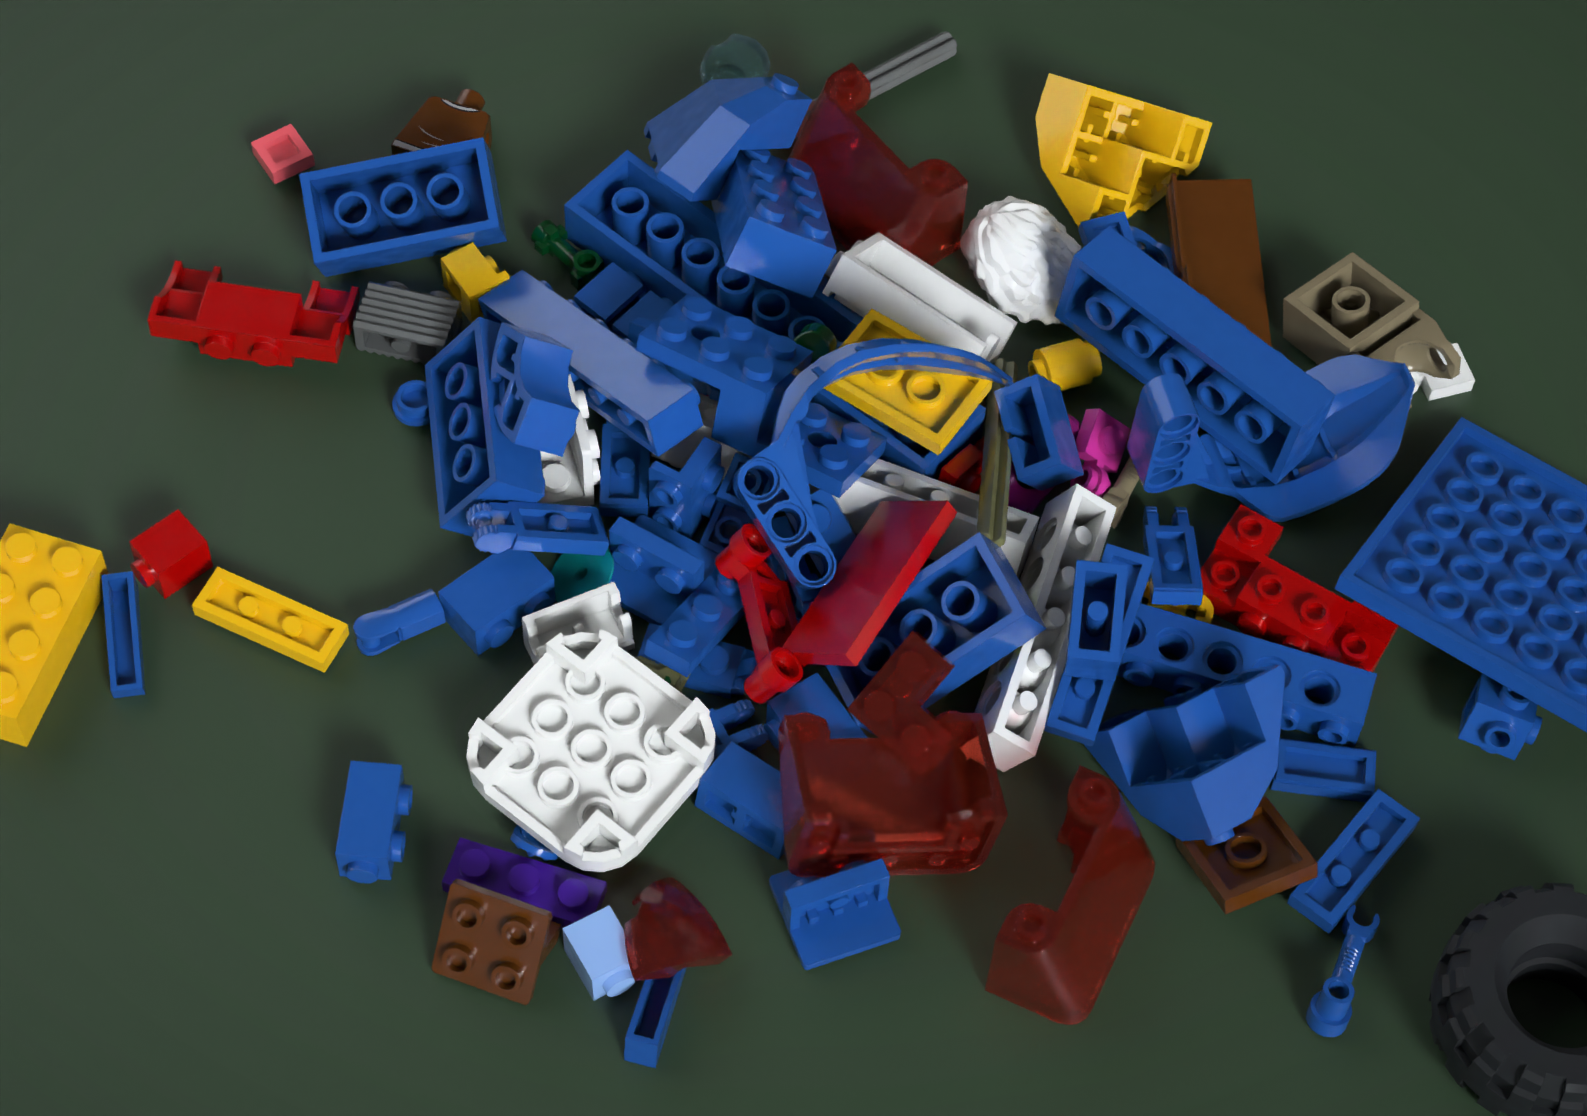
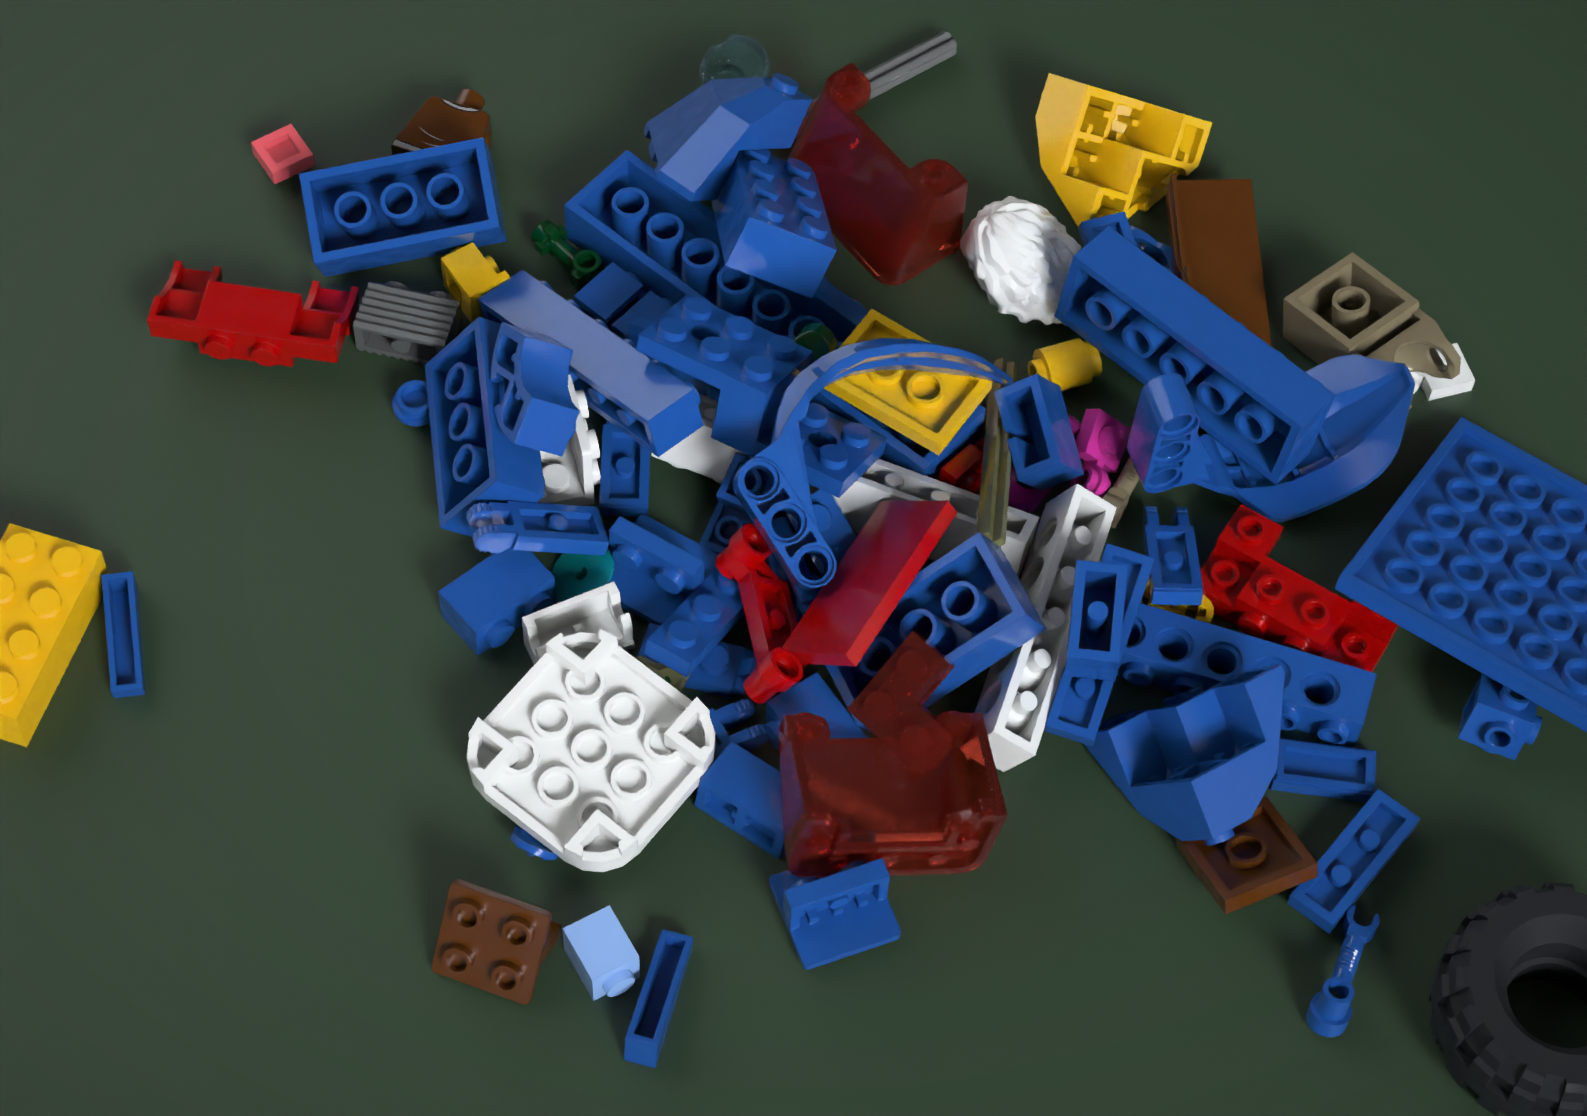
red brick [129,509,213,599] -> none
yellow plate [192,566,350,673] -> none
blue brick [335,760,413,884] -> none
blue bar [353,588,446,656] -> none
dark purple plate [442,837,607,928] -> none
clear red brick [624,877,733,981] -> none
blue bracket [649,436,725,539] -> none
white door [822,232,1018,363] -> none
clear red windscreen [985,765,1156,1025] -> none

